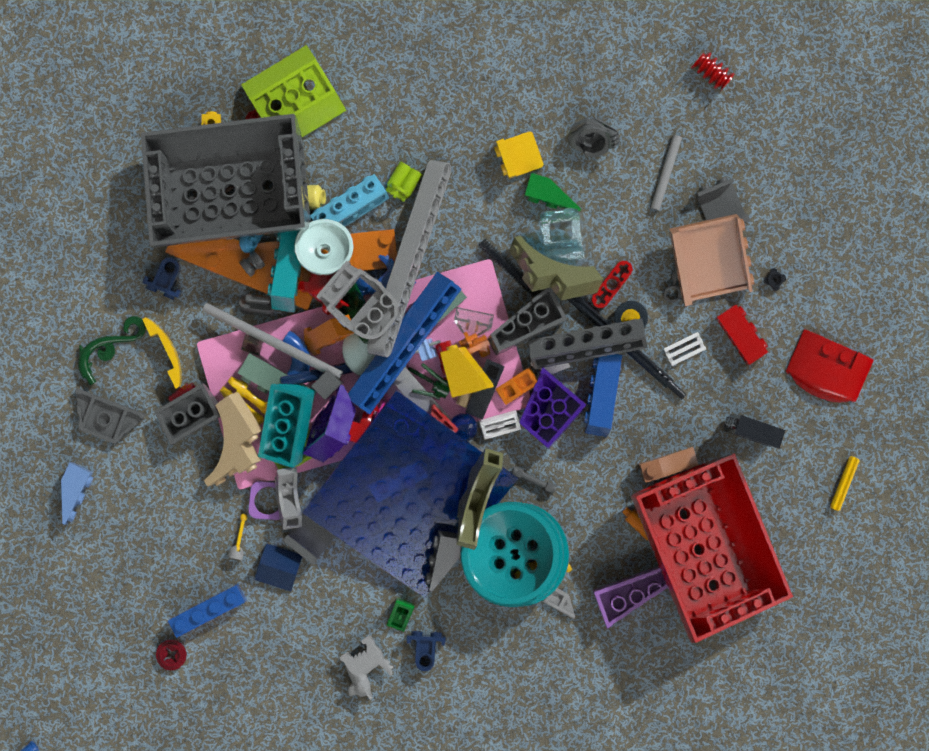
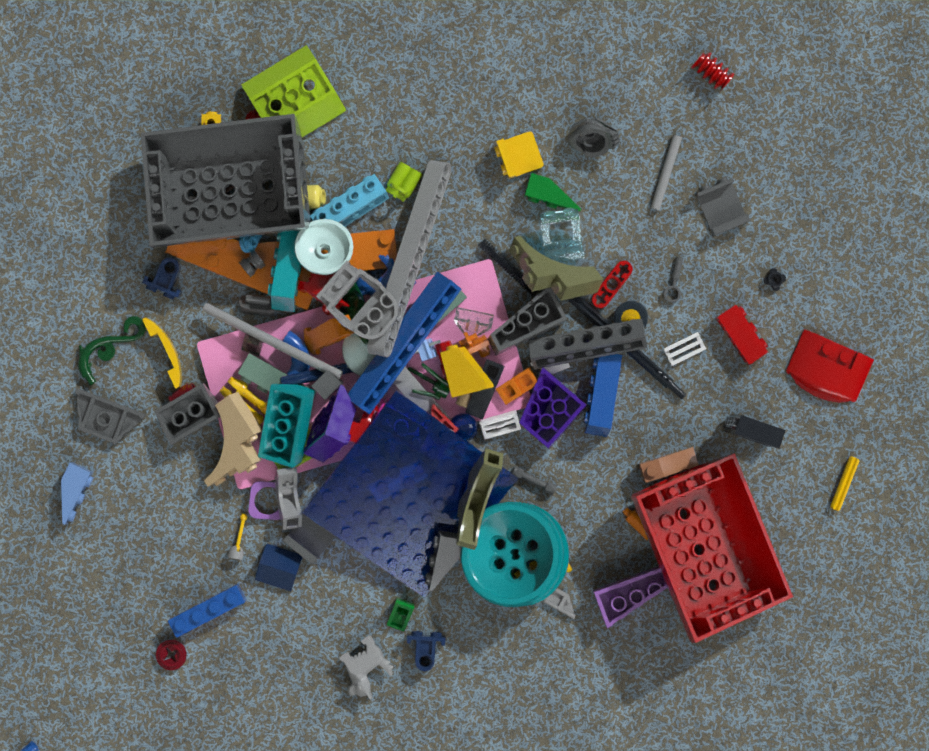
nougat panel [669,214,754,306] -> none

